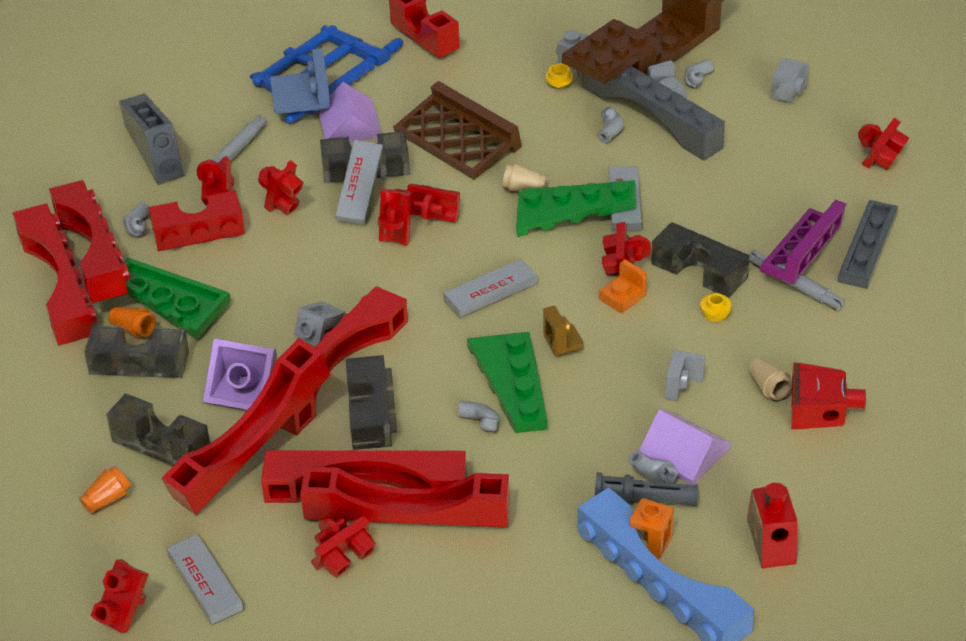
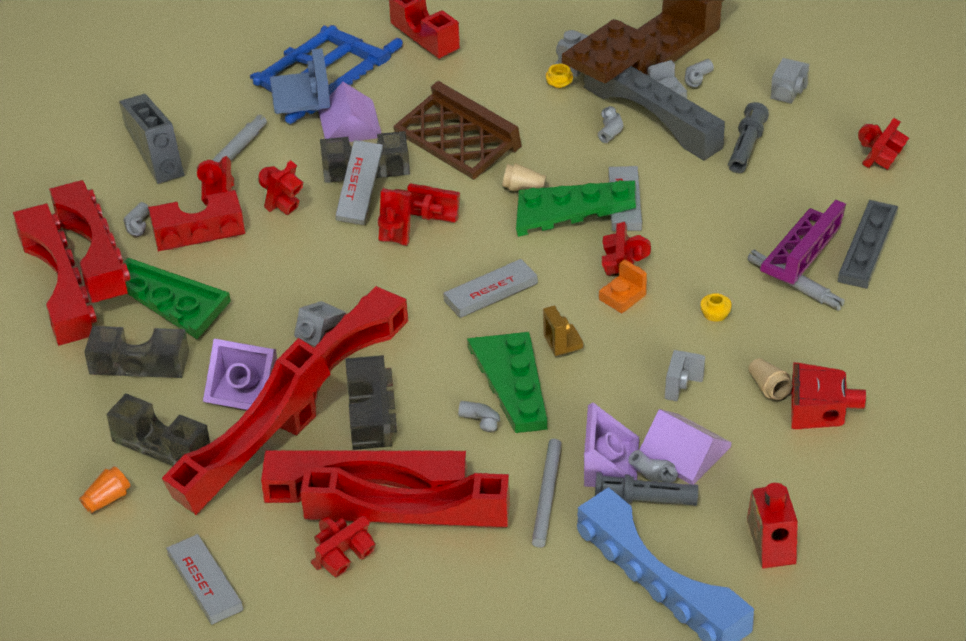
red hips [91,559,149,633] -> none
orange cone [109,307,156,338] -> none
orange bracket [630,498,674,559] -> none
clear smoke arch [651,222,750,298] -> none
none -> light grey bar [532,439,562,548]
none -> lavender slope [584,402,639,487]
none -> dark grey pin [728,102,769,173]

